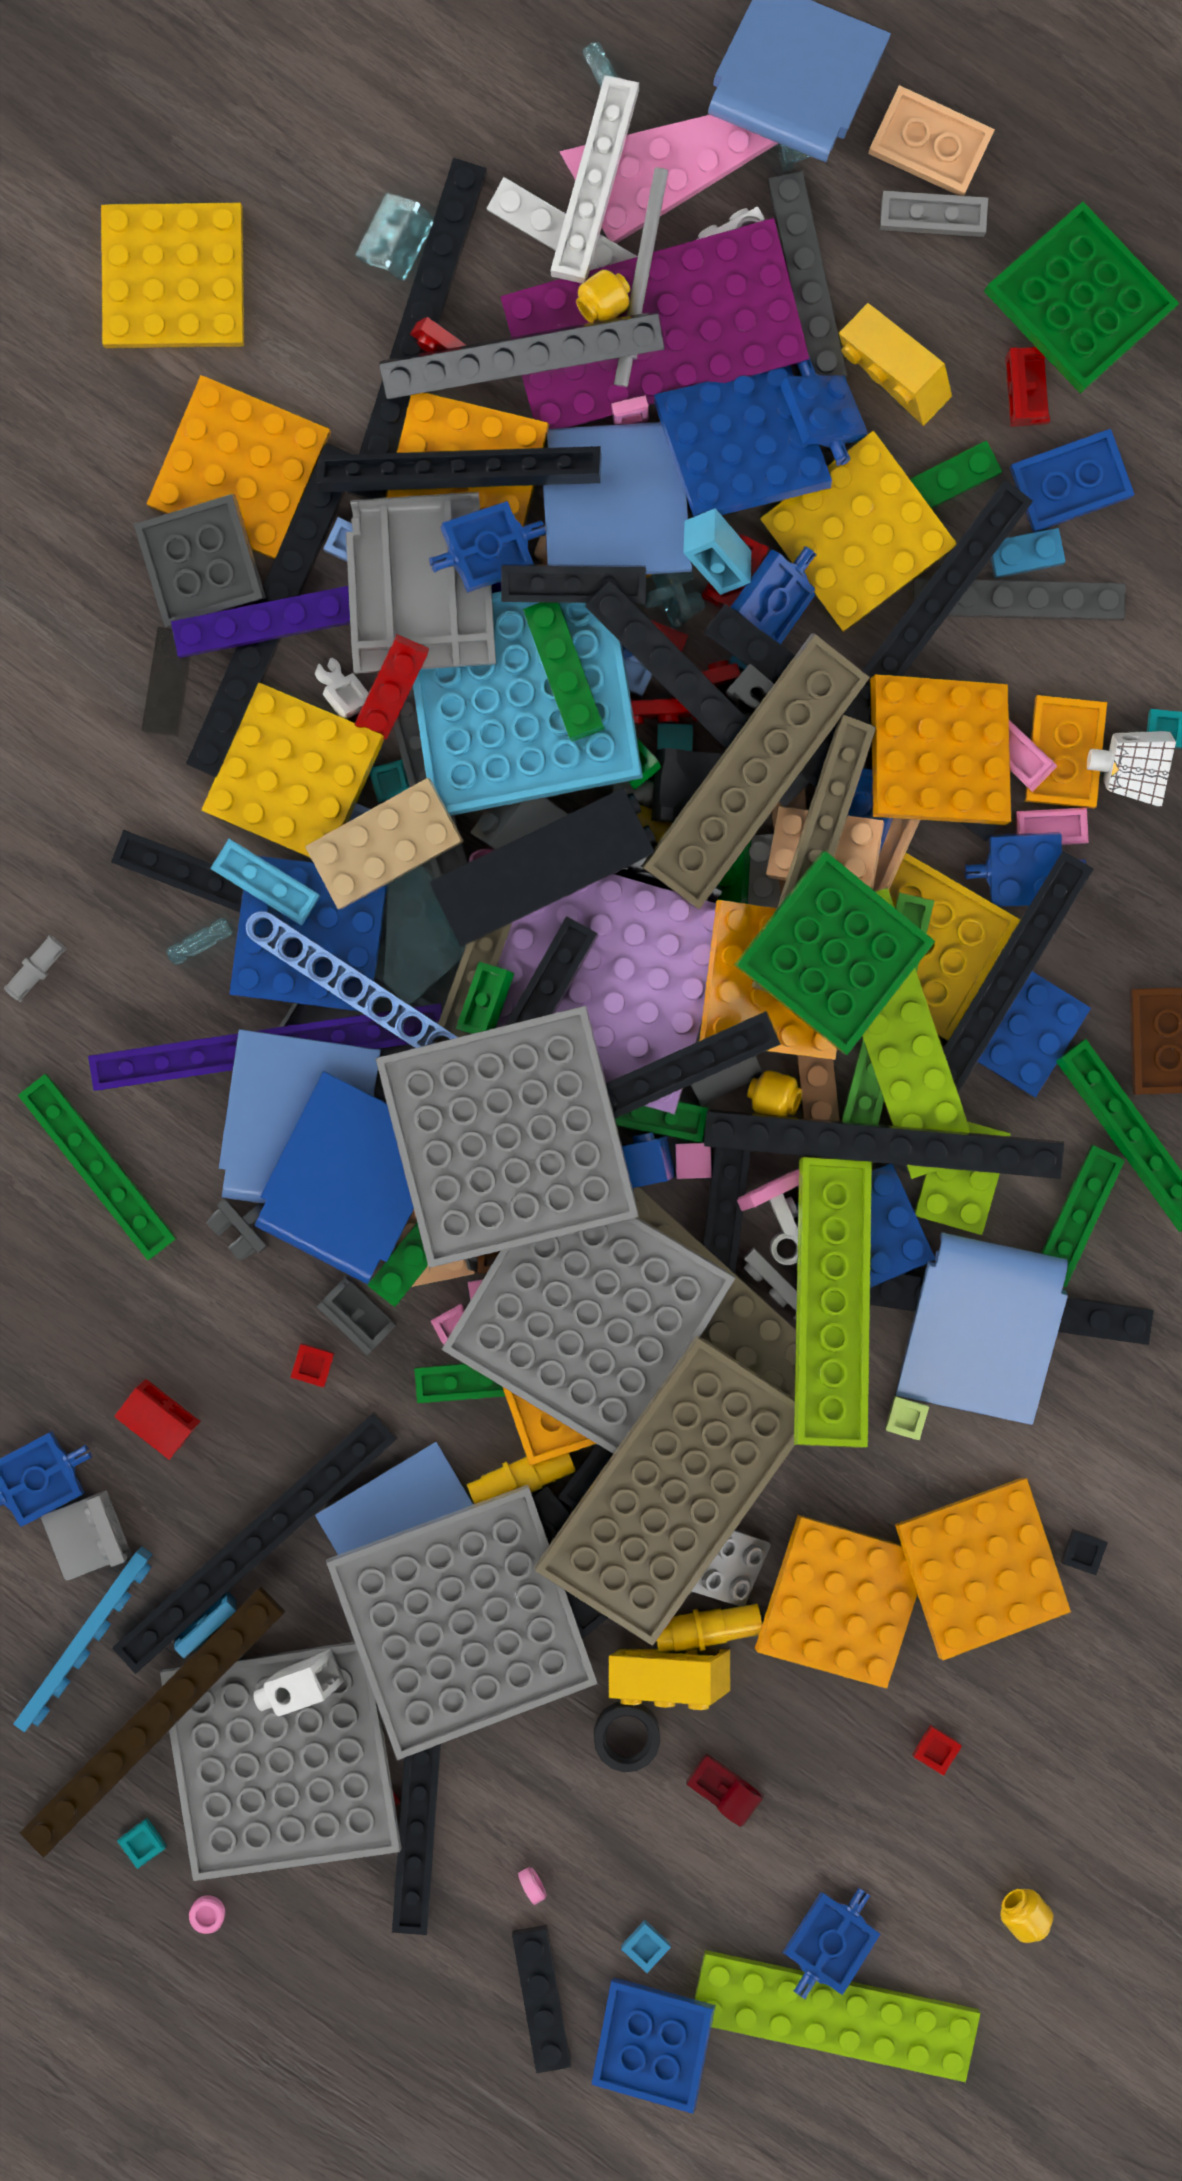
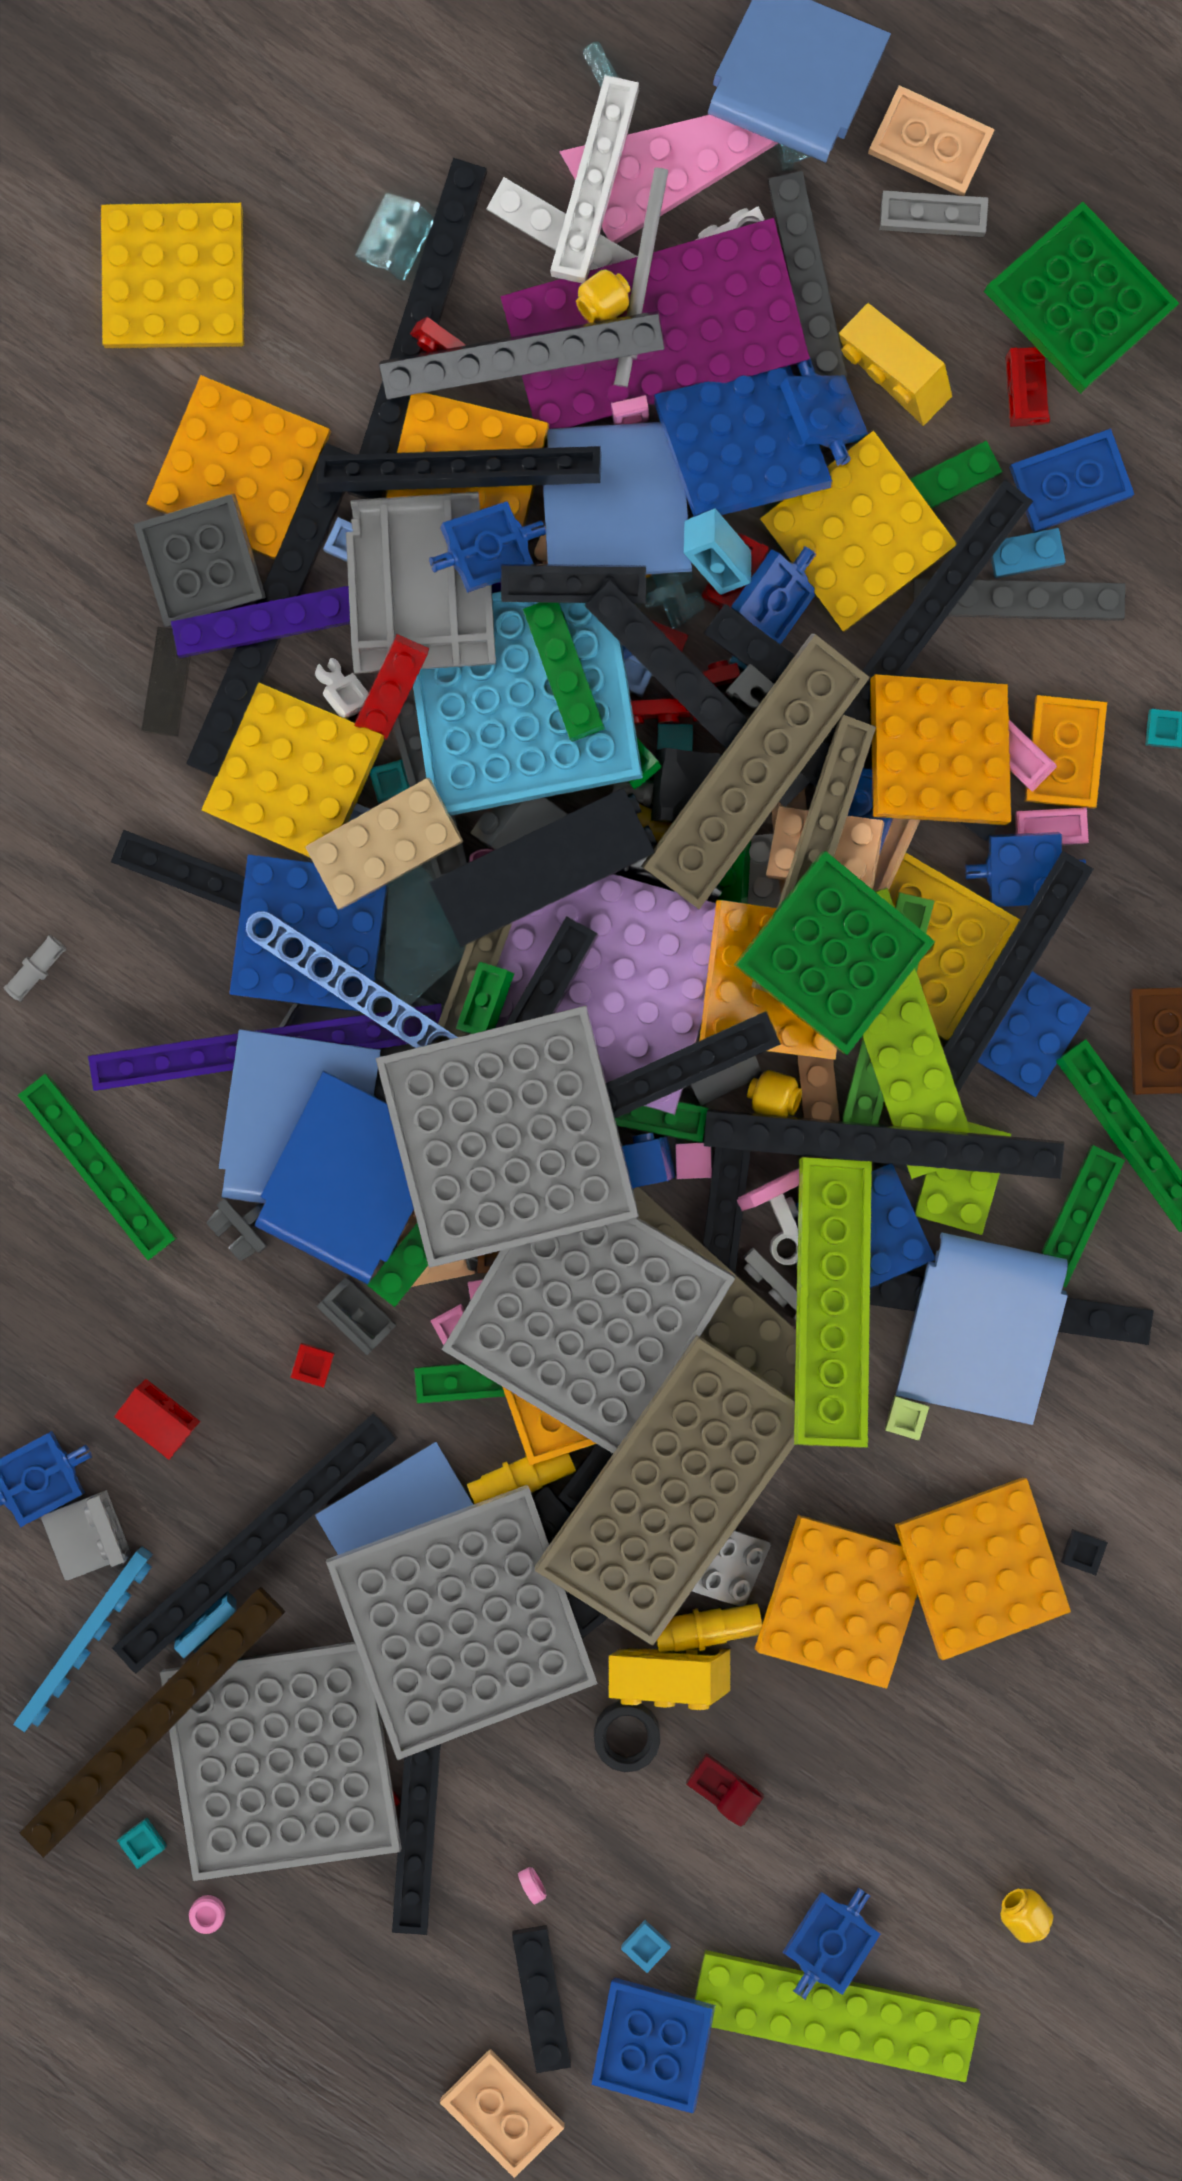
clear light blue axle [166,918,233,965] -> none
medium azure tile [210,839,320,926] -> none
white torso [254,1649,344,1716] -> none
red plate [912,1724,962,1776] -> none
white torso [1087,731,1176,806] -> none
none -> light nougat plate [440,2049,565,2178]

